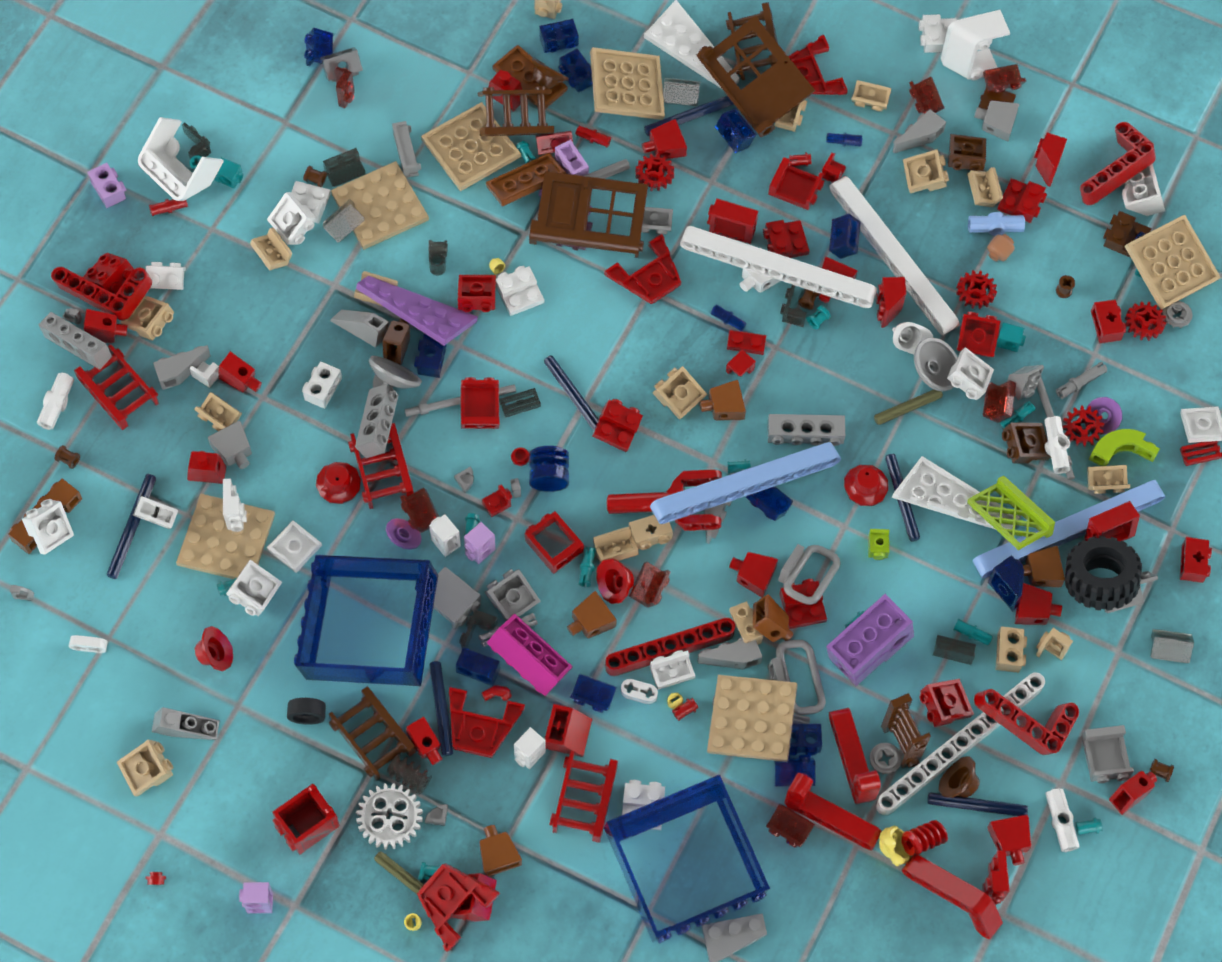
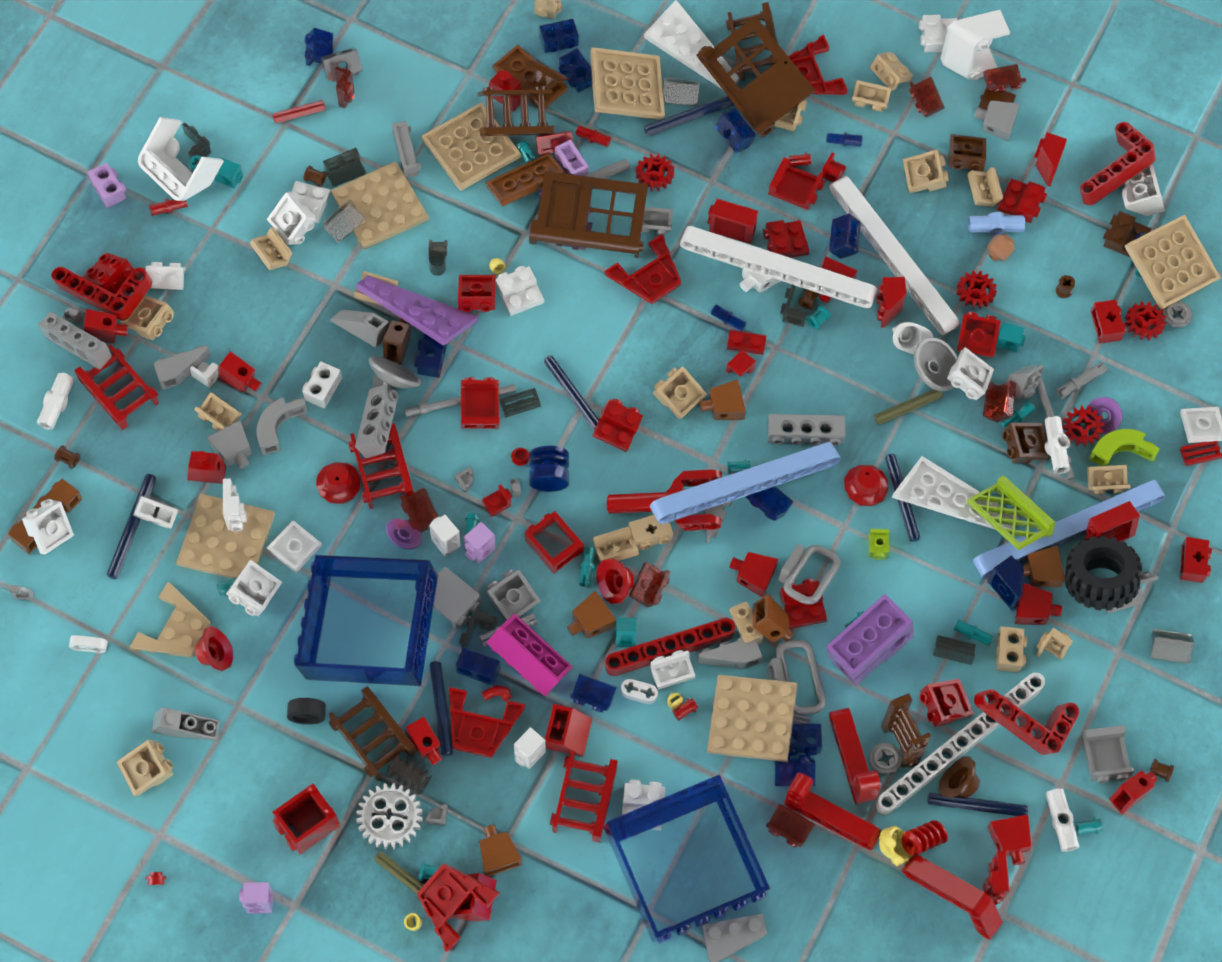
red torso [642,119,687,159] -> none
light grey slope [893,109,946,153] -> none
none -> tan wing [130,582,211,657]
none -> light grey arch [257,398,308,456]
none -> axle [273,100,325,123]
none -> teal brick [616,617,636,648]
none -> tan bracket [870,52,913,91]

